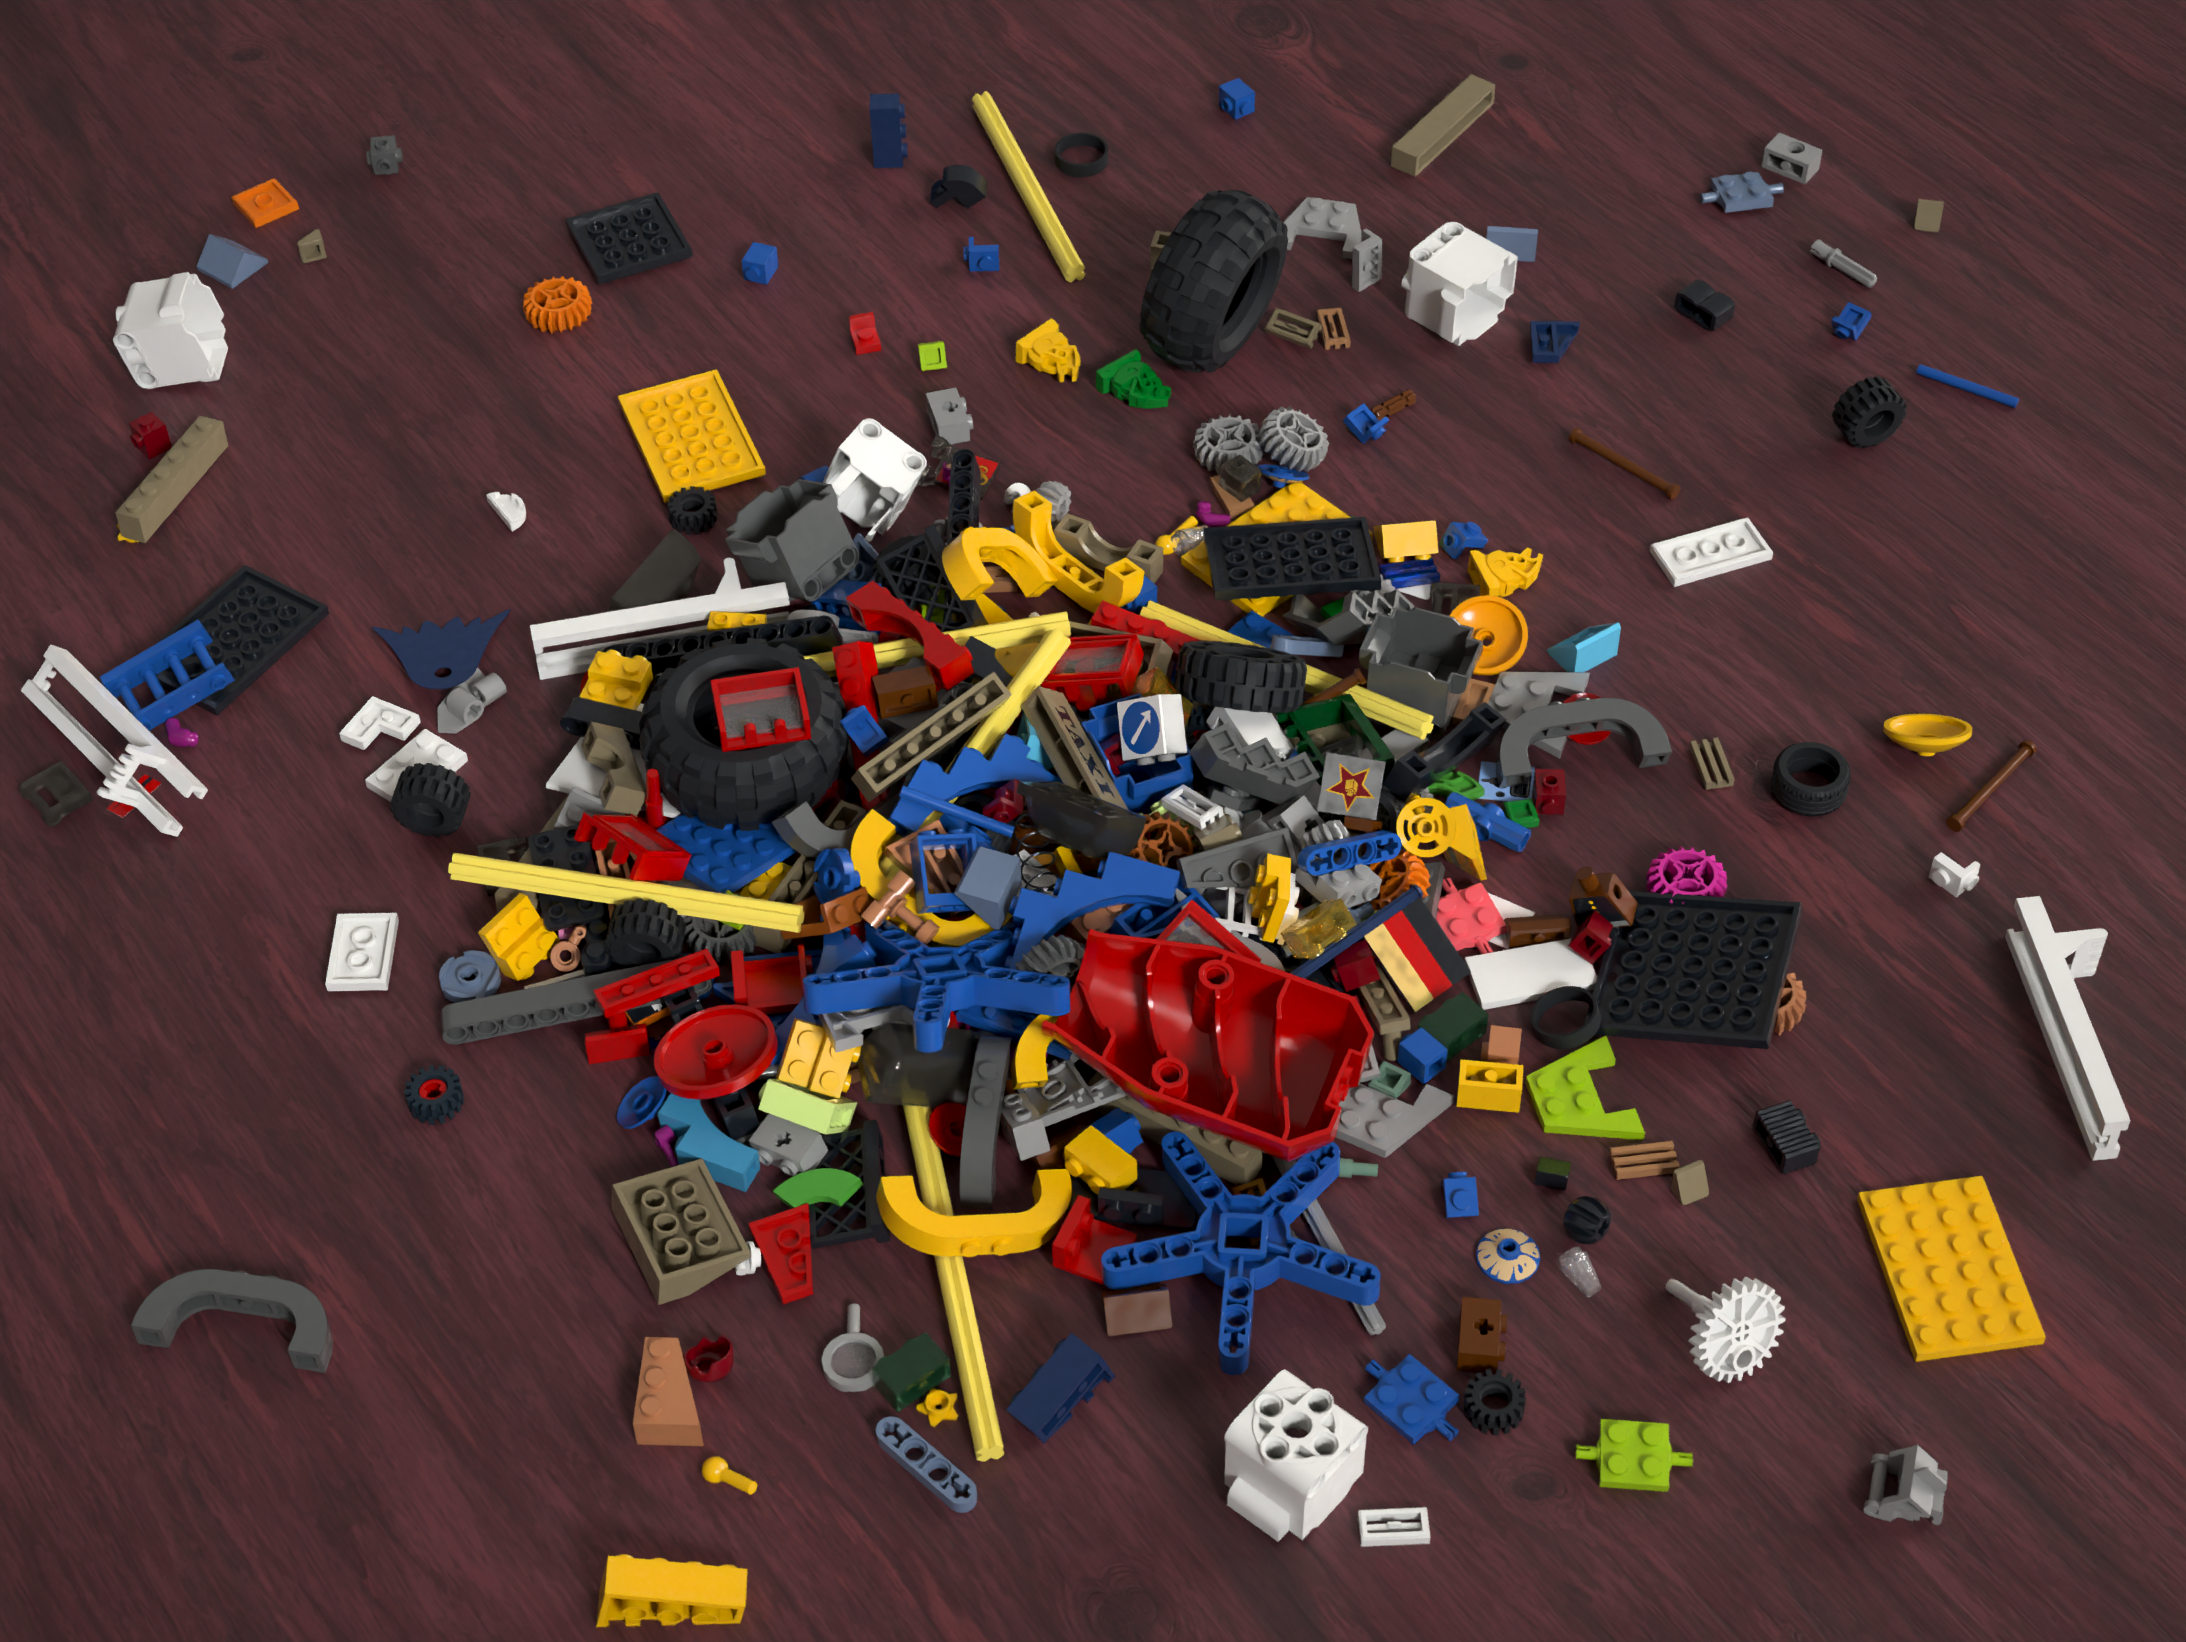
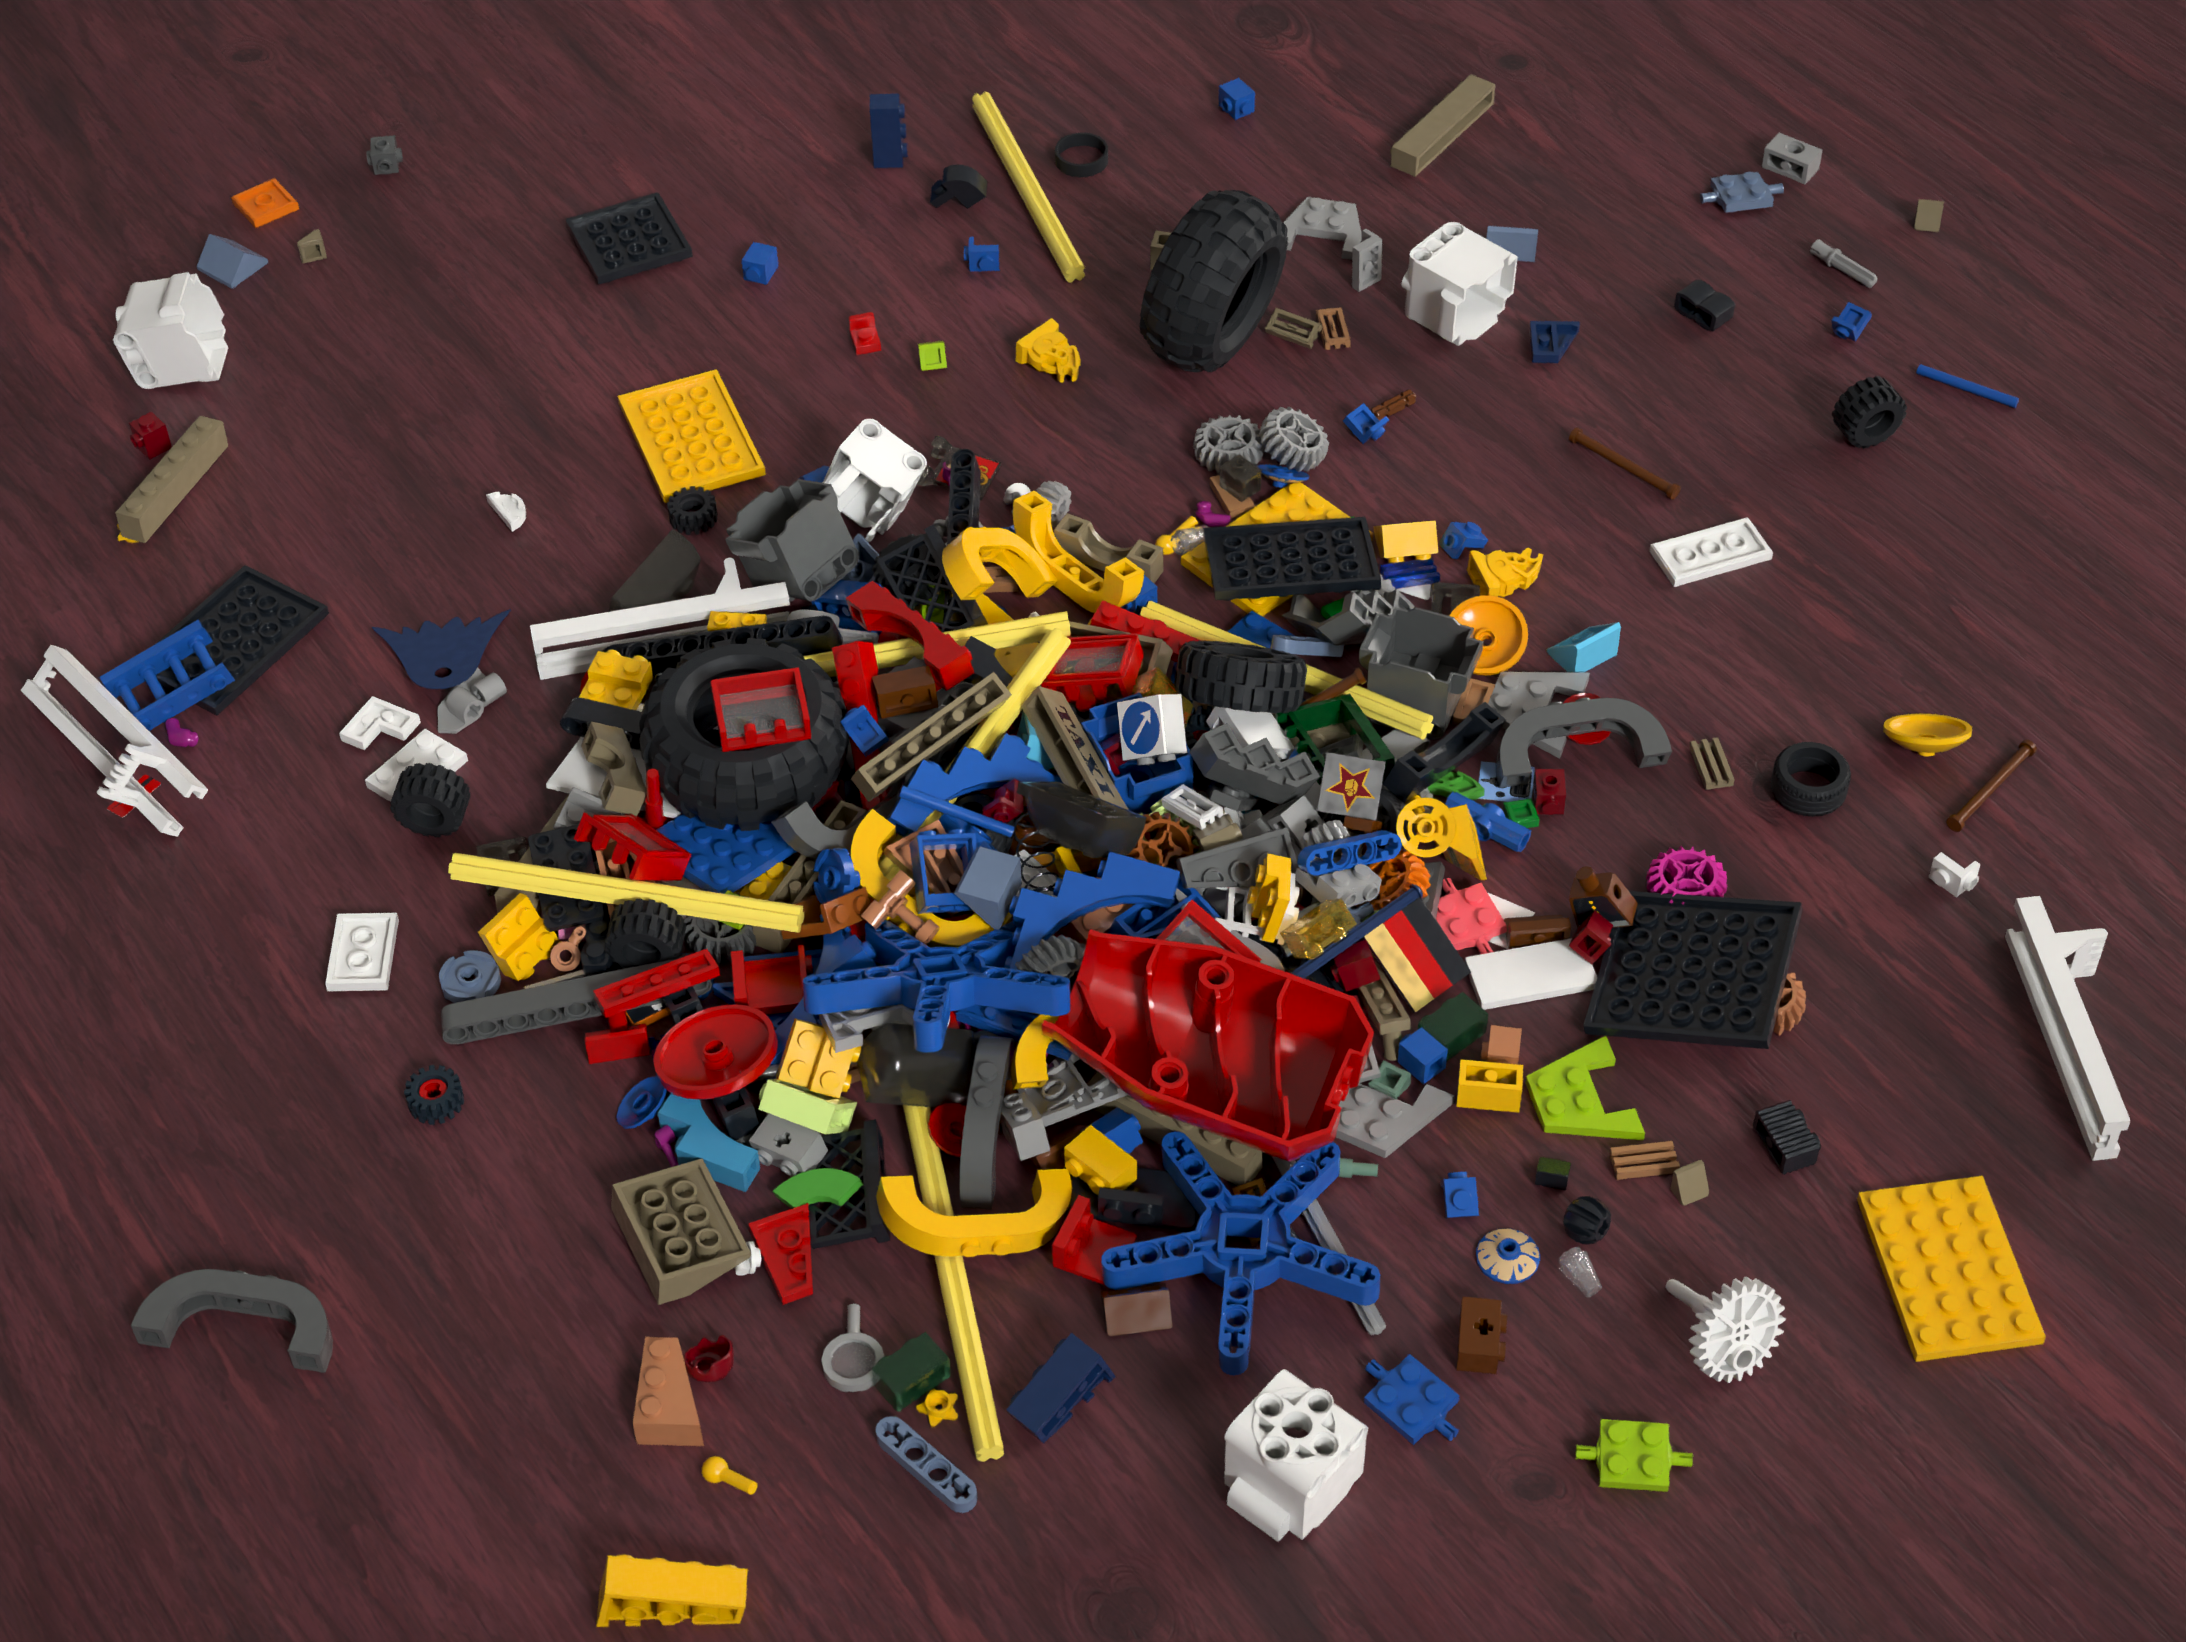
clear smoke plate [18,761,93,827] -> none
orange gear [523,276,592,334] -> none
light grey brick [926,387,973,447] -> none
green piece [1096,349,1171,408] -> none
white tile [1358,1507,1430,1547] -> none
black tyre [1464,1369,1526,1435] -> none
black tyre [1530,986,1601,1049] -> none
light grey piece [1863,1445,1948,1525] -> none

